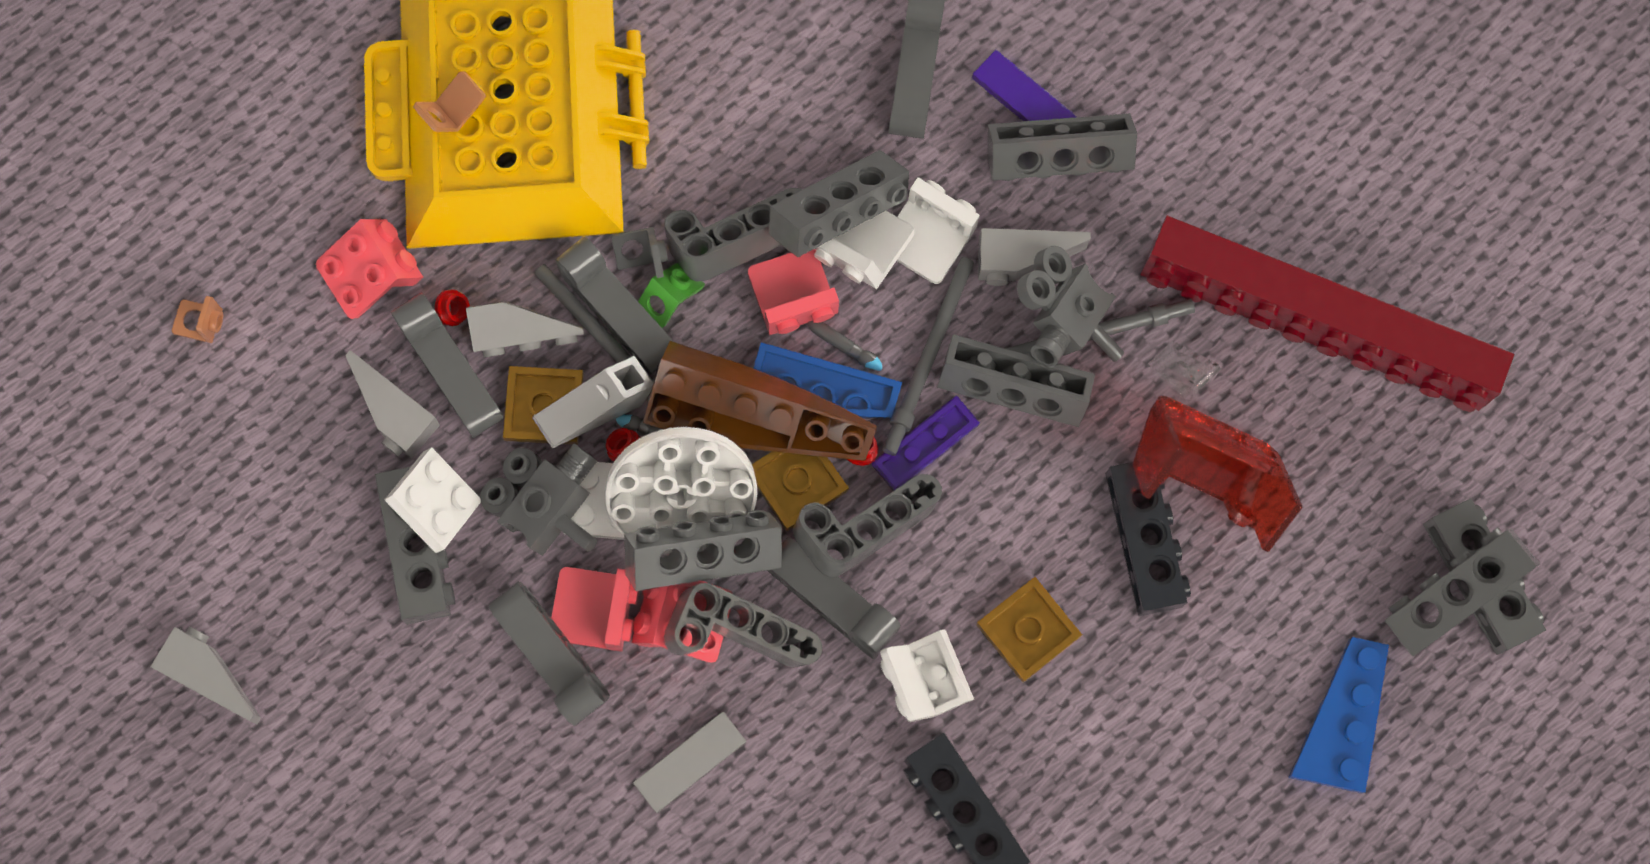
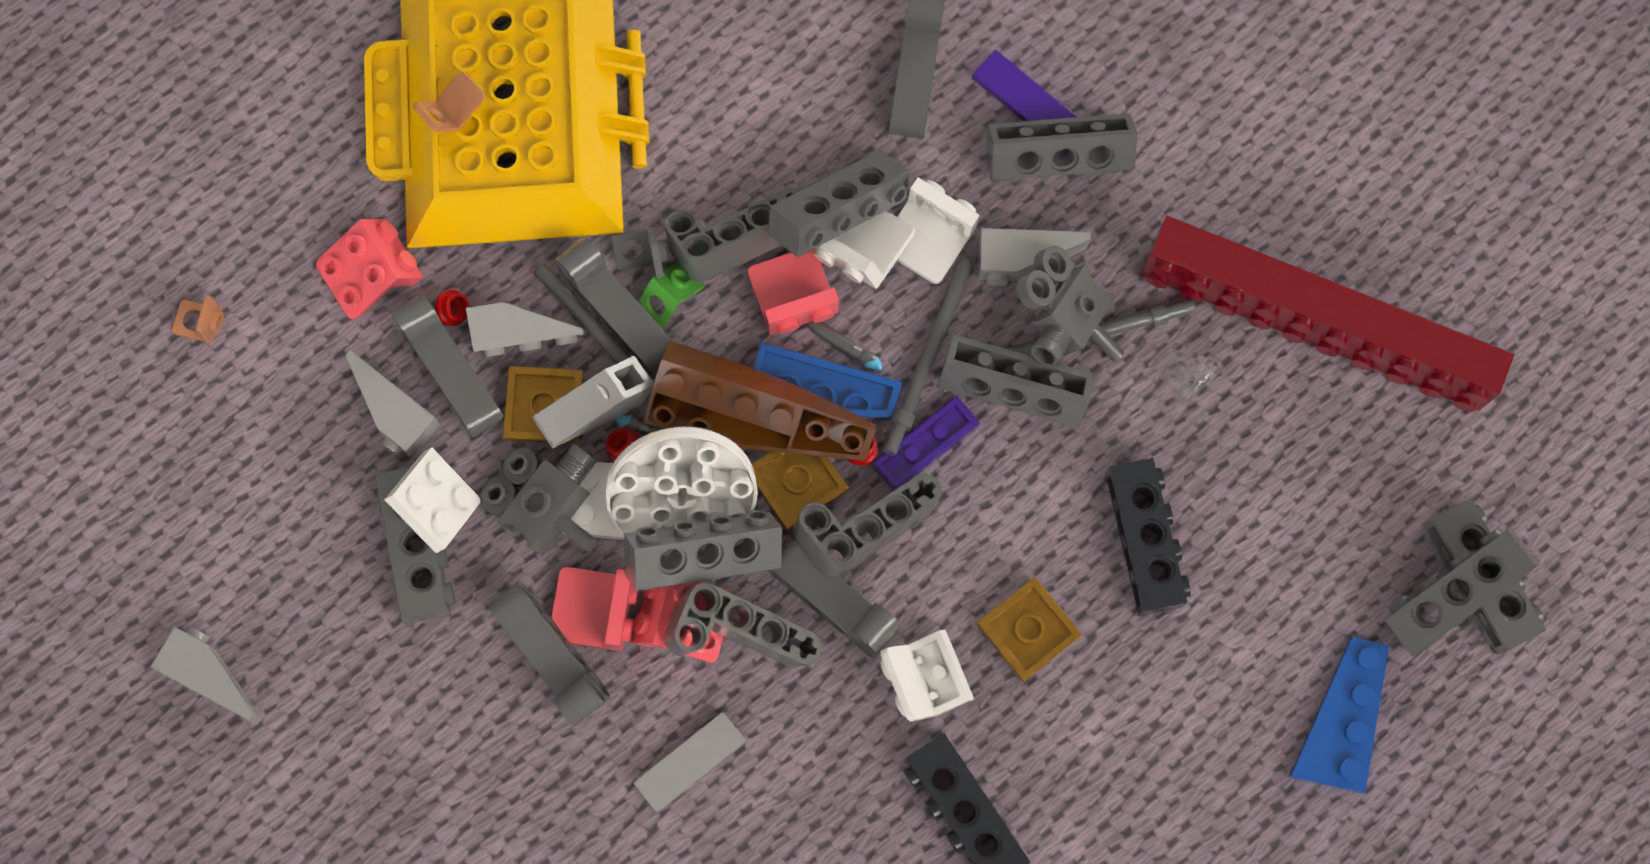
clear red windscreen [1133,395,1303,552] -> none

